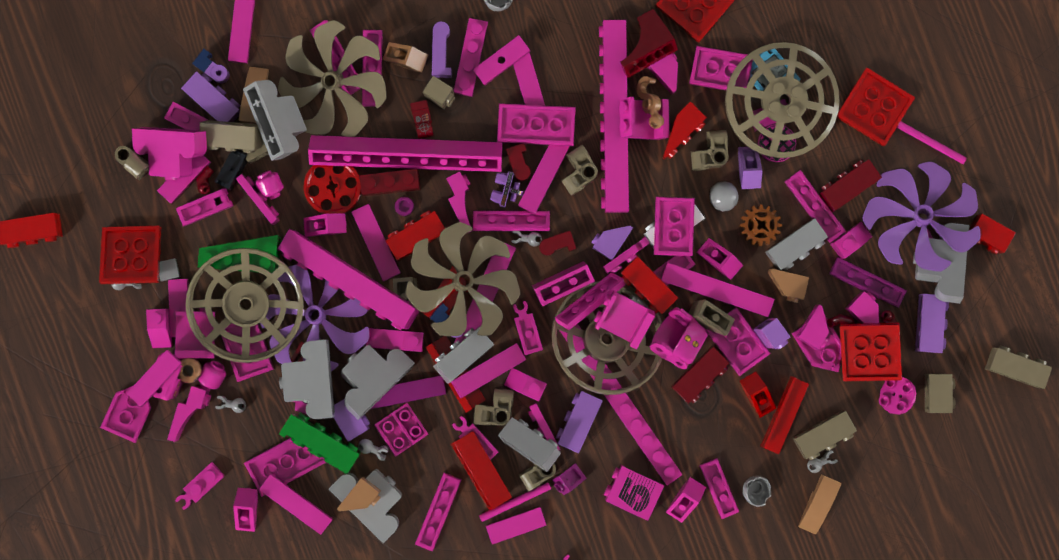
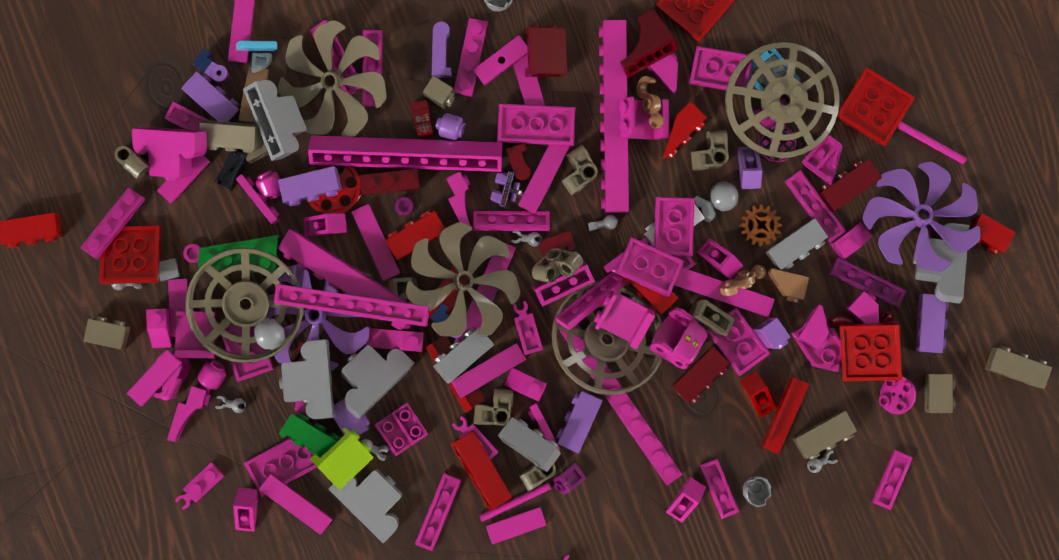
dark pink tile [100,386,151,443] -> none
dark pink plate [176,188,234,226] -> none
medium nougat head [178,358,202,383] -> none
dark red arm [196,166,215,194] -> none
medium nougat slope [337,477,381,511] -> none
magenta tile [371,376,446,409] -> none
medium nougat slope [382,42,428,73] -> none
medium lavender slope [591,226,633,261] -> none
dark pink panel [604,465,664,521] -> none
medium nougat slope [798,474,842,534] -> none
none -> dark pink plate [80,187,145,260]
none -> dark tan brick [83,316,131,349]
none -> dark pink tile [183,244,201,263]
none -> medium azure tile [236,41,277,51]
none -> light grey tile [251,53,272,73]
none -> light grey hair [254,319,285,350]
none -> dark pink plate [274,284,430,326]
none -> medium lavender brick [278,166,343,206]
none -> lime panel [310,427,374,490]
none -> medium lavender head [436,113,465,141]
none -> dark red panel [524,25,568,77]
none -> dark tan piece [532,248,584,283]
none -> light grey arm [588,215,618,231]
none -> dark pink tile [615,237,684,297]
none -> light grey arm [695,196,715,222]
none -> medium nougat piece [719,265,766,296]
none -> dark pink wing [802,135,843,185]
none -> dark pink tile [872,450,913,510]

